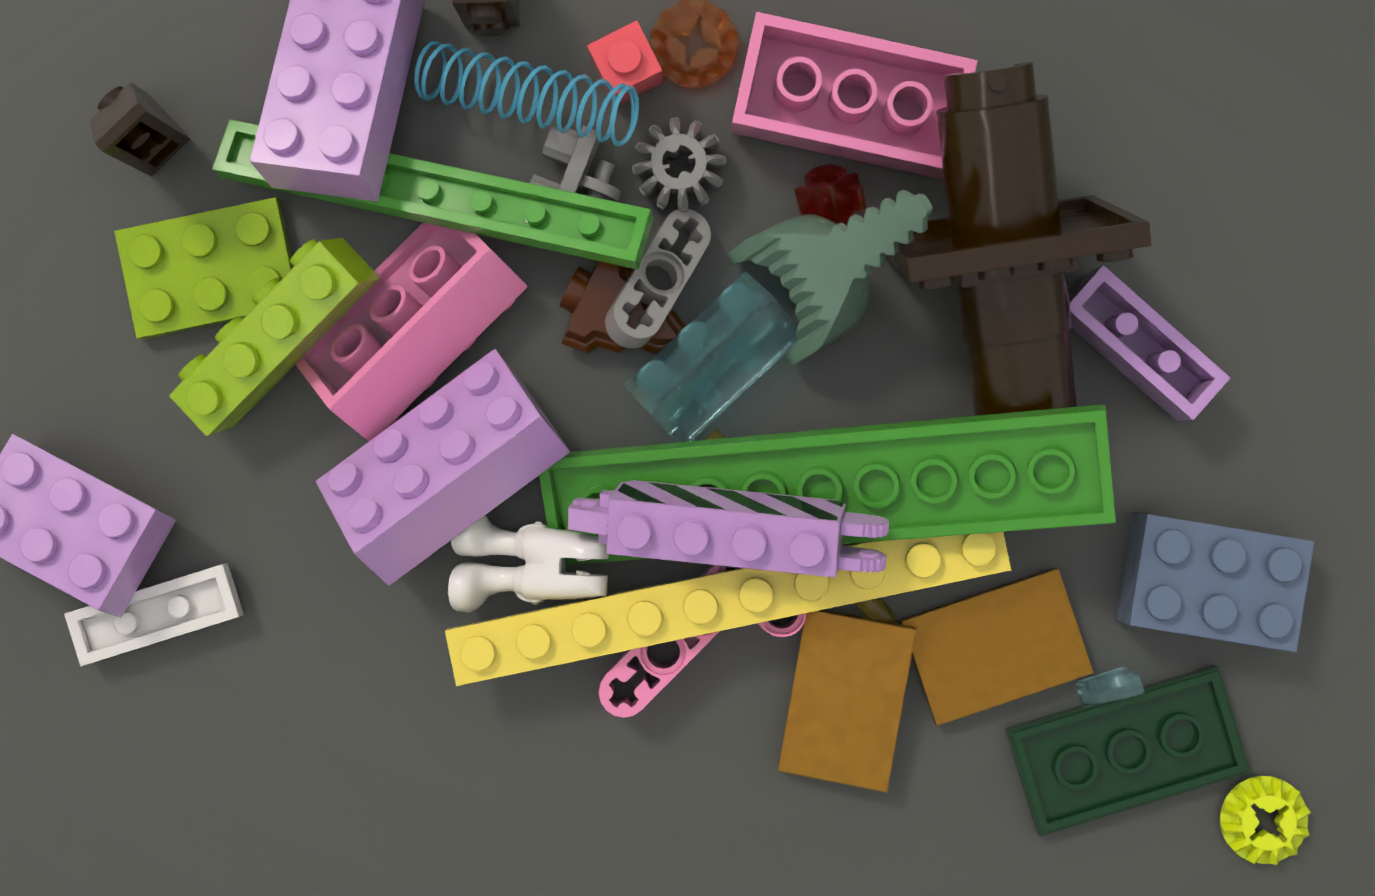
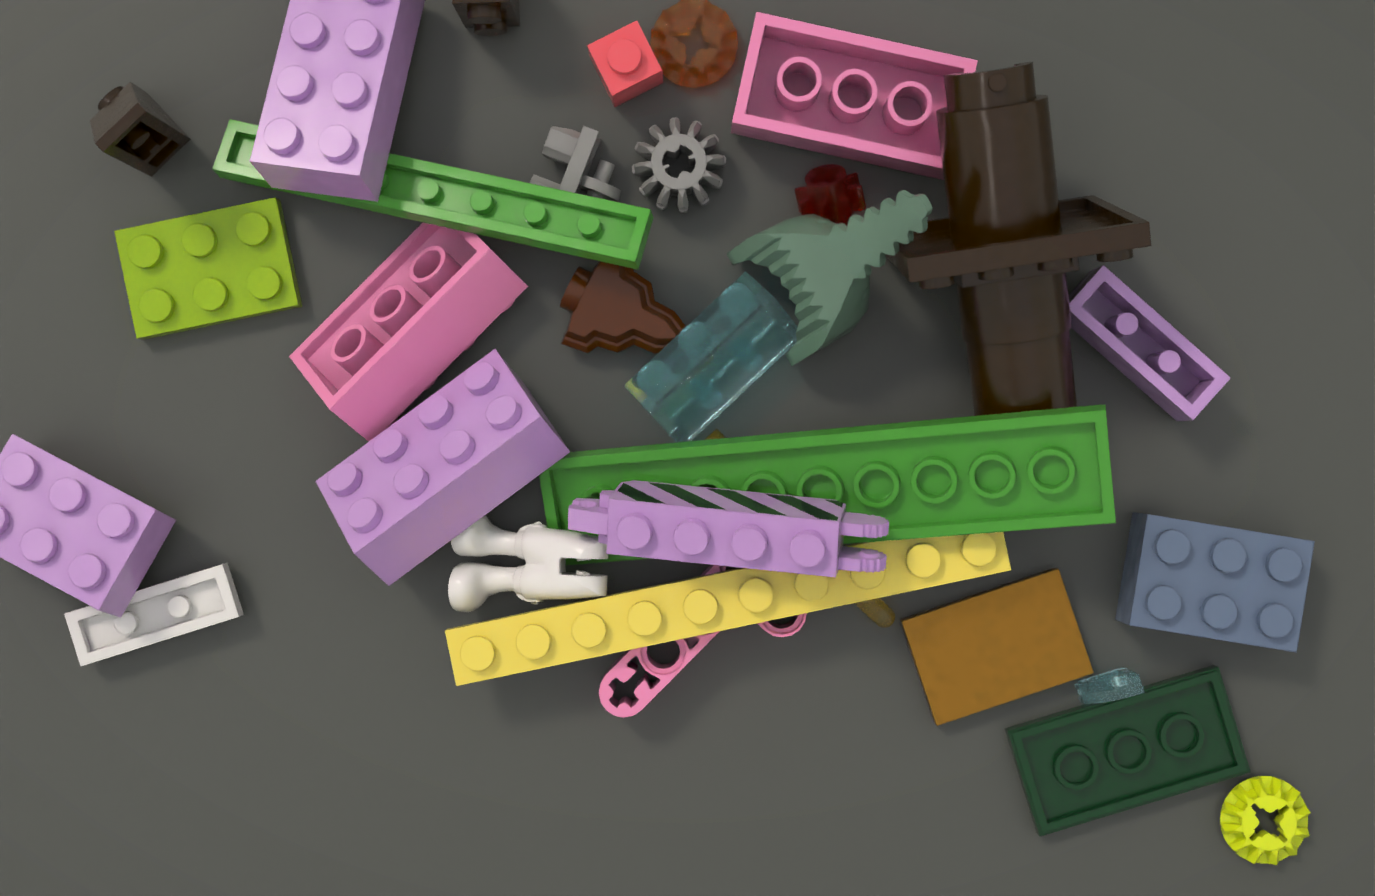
lime brick [169,237,381,437] -> none
medium azure piece [414,40,639,147] -> none
light grey beam [605,209,711,349] -> none
pearl gold tile [778,610,917,793] -> none

